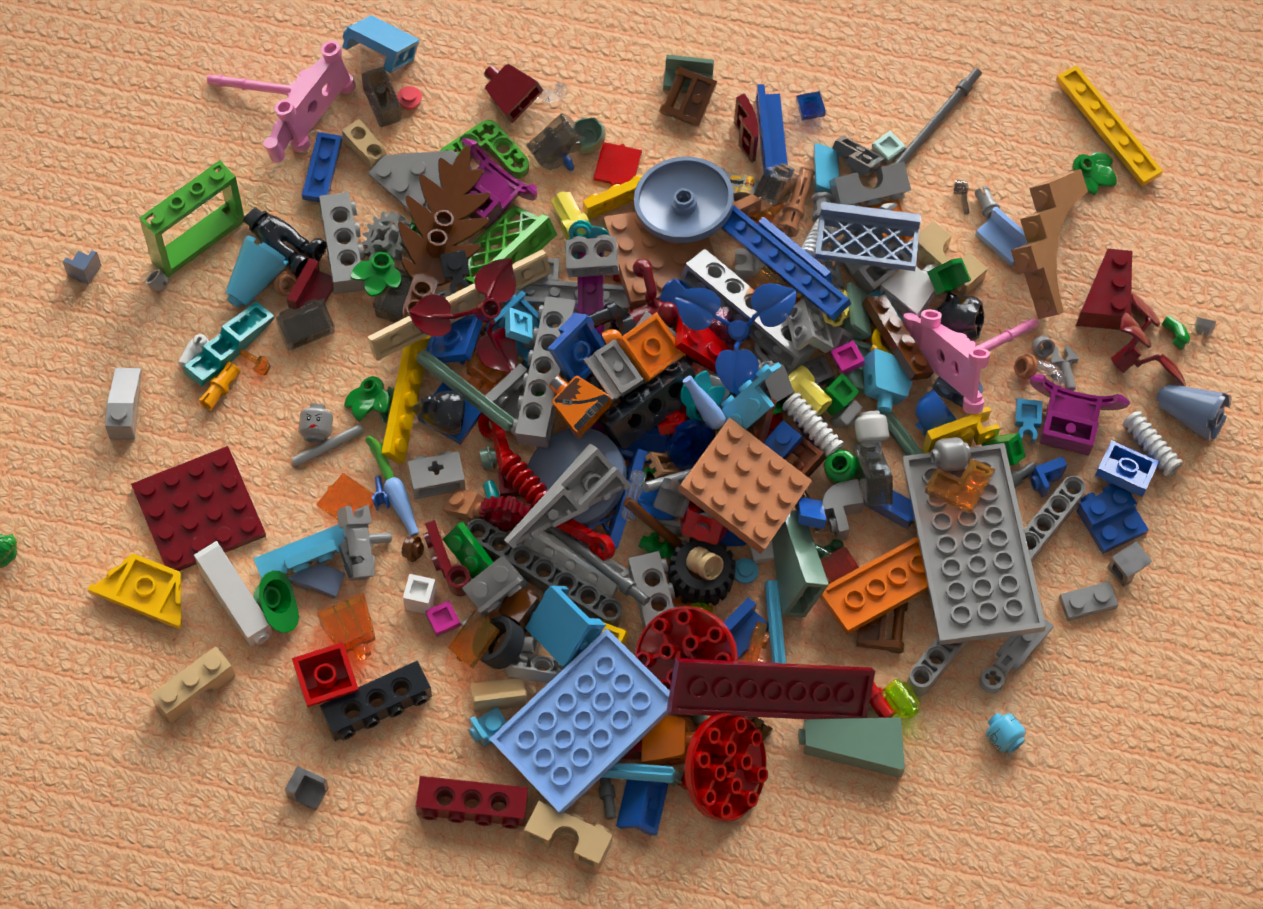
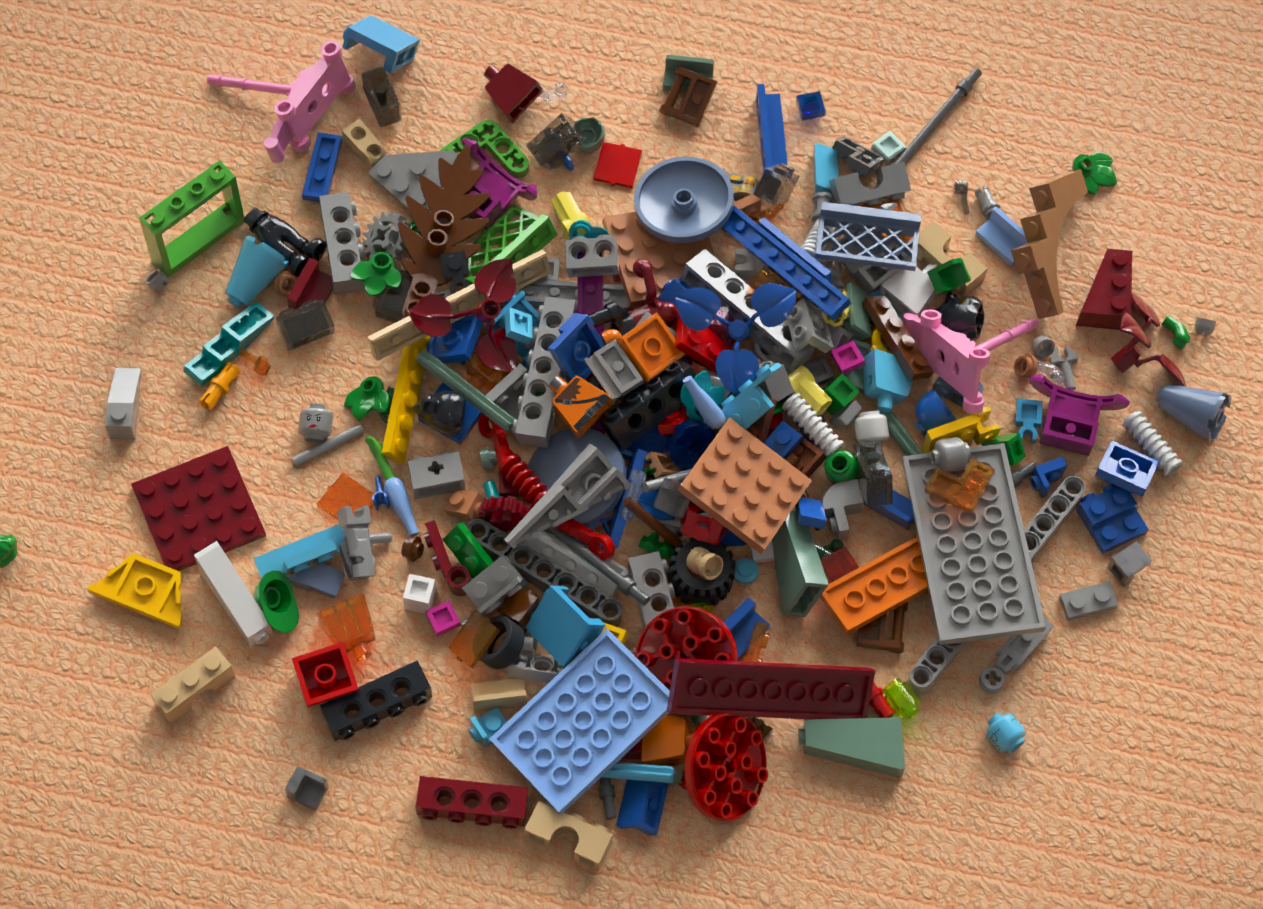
panel [63,250,101,285] -> none
white arm [178,334,209,368] -> none
coral plate [397,86,422,110] -> none
yellow plate [583,175,643,220] -> none
dark red slope [734,93,759,163] -> none
medium azure axle [765,580,786,663] -> none
nougat pin [777,166,815,237] -> none
yellow plate [1056,65,1163,187] -> none

